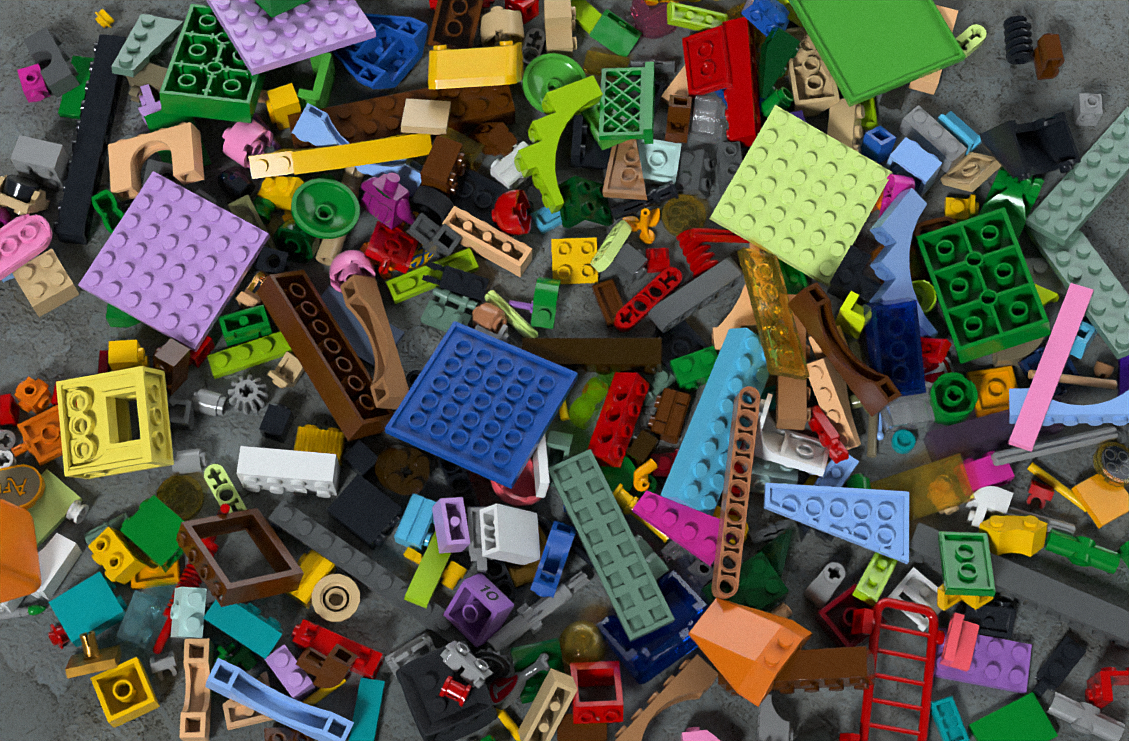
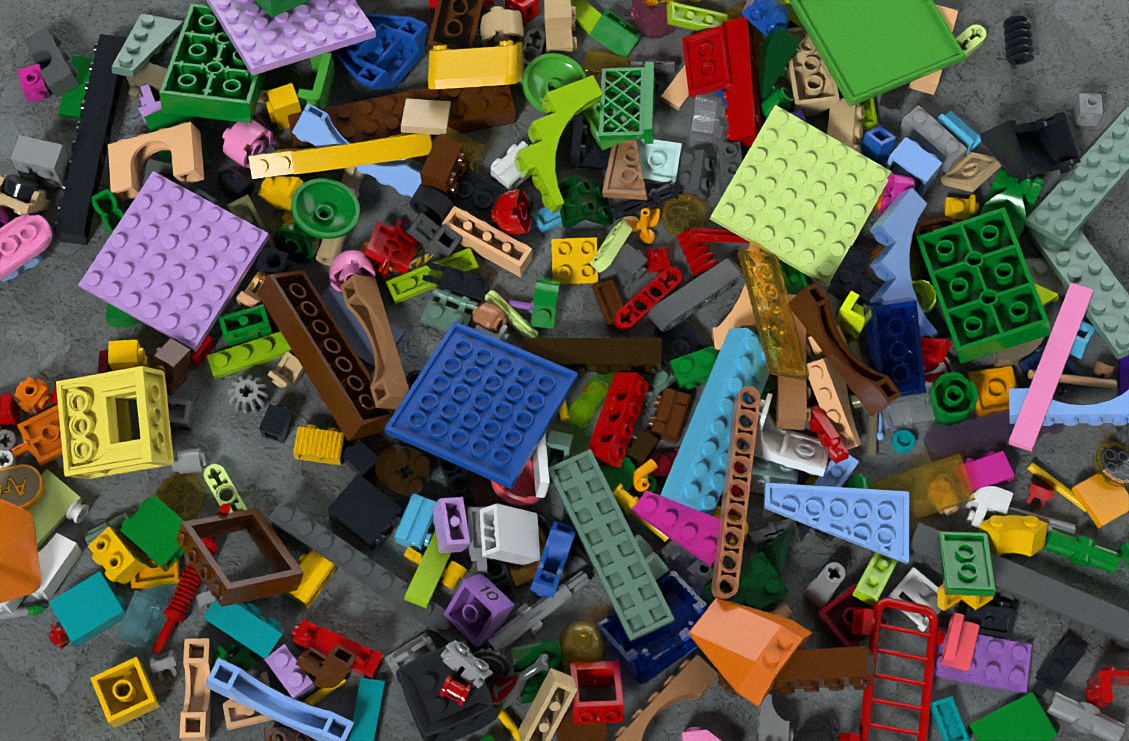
tan brick [12,249,79,317] -> none
pearl gold tile [65,631,122,679] -> none
yellow plate [95,8,115,28] -> none
light aqua brick [170,587,207,639] -> none
light grey brick [192,389,228,417] -> none
white brick [236,446,341,498] -> none
green wheel [253,197,276,224] -> none
tan piece [312,574,360,622] -> none
magenta torso [359,172,419,230] -> none
reddish brown brick [468,122,517,157] -> none
reddish brown brick [665,95,692,143] -> none
light grey axle [991,426,1118,466] -> none
reddish brown brick [1032,33,1065,80] -> none

